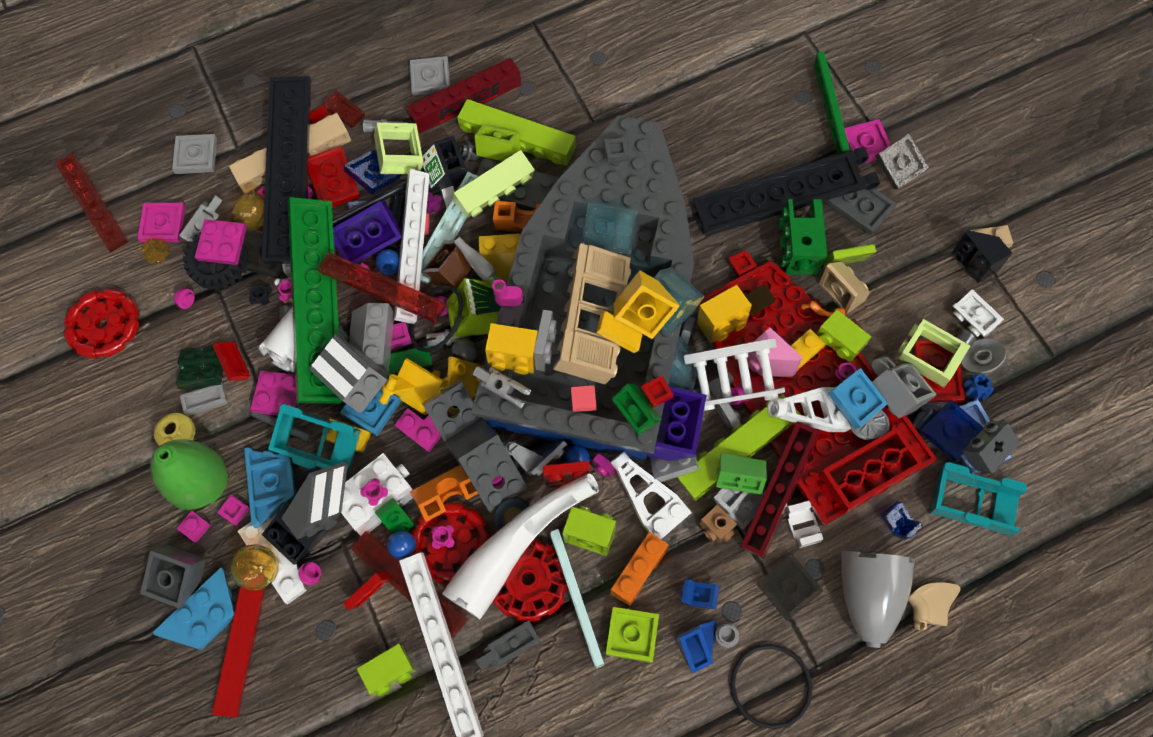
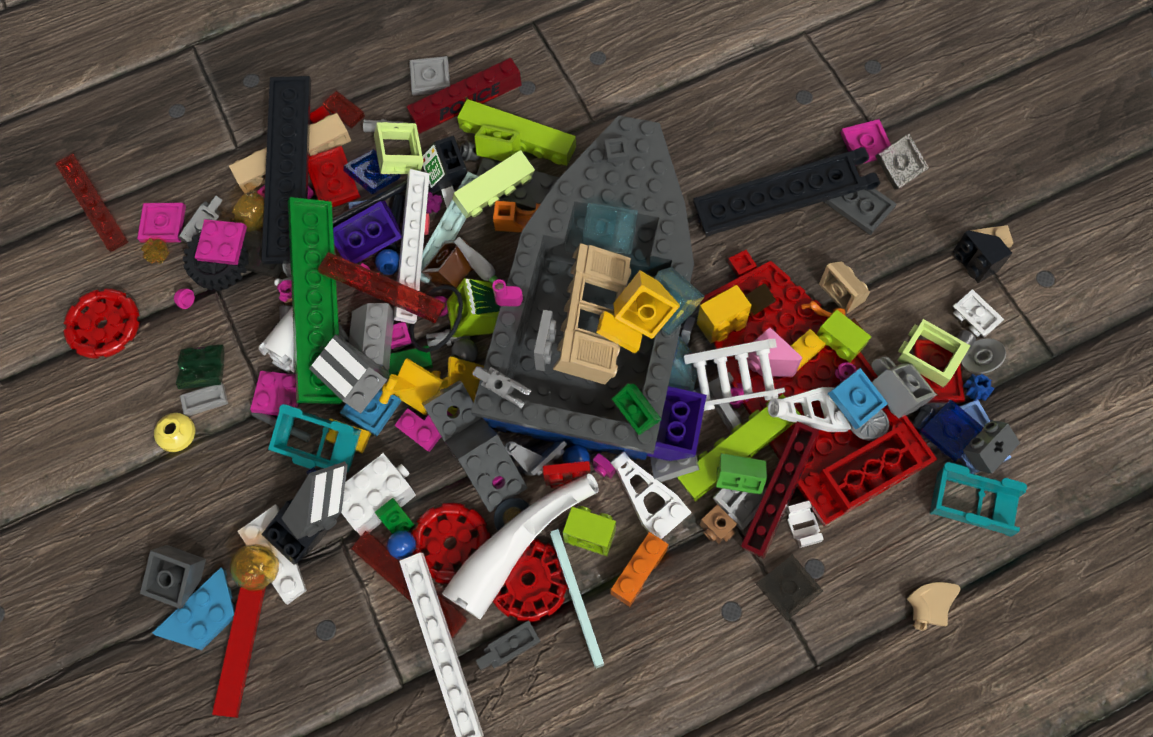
bright green cylinder [150,439,228,511] -> none
light grey plate [172,134,217,174] -> none
dark pink plate [176,511,211,543] -> none
red tile [213,342,250,381] -> none
dark pink tile [217,495,250,526] -> none
dark azure wing [244,448,296,528] -> none
black plate [249,285,272,306] -> none
dark pink plate [298,562,321,585] -> none
red tile [343,571,390,610] -> none
lime brick [357,644,416,697] -> none
dark pink plate [360,478,388,506] -> none
orange arch [410,465,478,522] -> none
dark pink plate [431,525,455,549] -> none
yellow slope [479,234,521,283] -> none
yellow brick [485,323,538,375] -> none
coral tile [571,385,596,412] -> none
lime plate [606,607,659,663] -> none
red plate [641,375,674,408] -> none
blue slope [676,620,717,673] -> none
blue bracket [680,579,719,610] -> none
light grey plate [715,623,739,648] -> none
black piece [730,644,813,729] -> none
green torso [778,199,827,275] -> none
green tile [814,51,850,155] -> none
lime tile [823,244,876,268] -> none
light grey cylinder [841,551,915,648] -> none
clear blue bracket [881,501,923,540] -> none

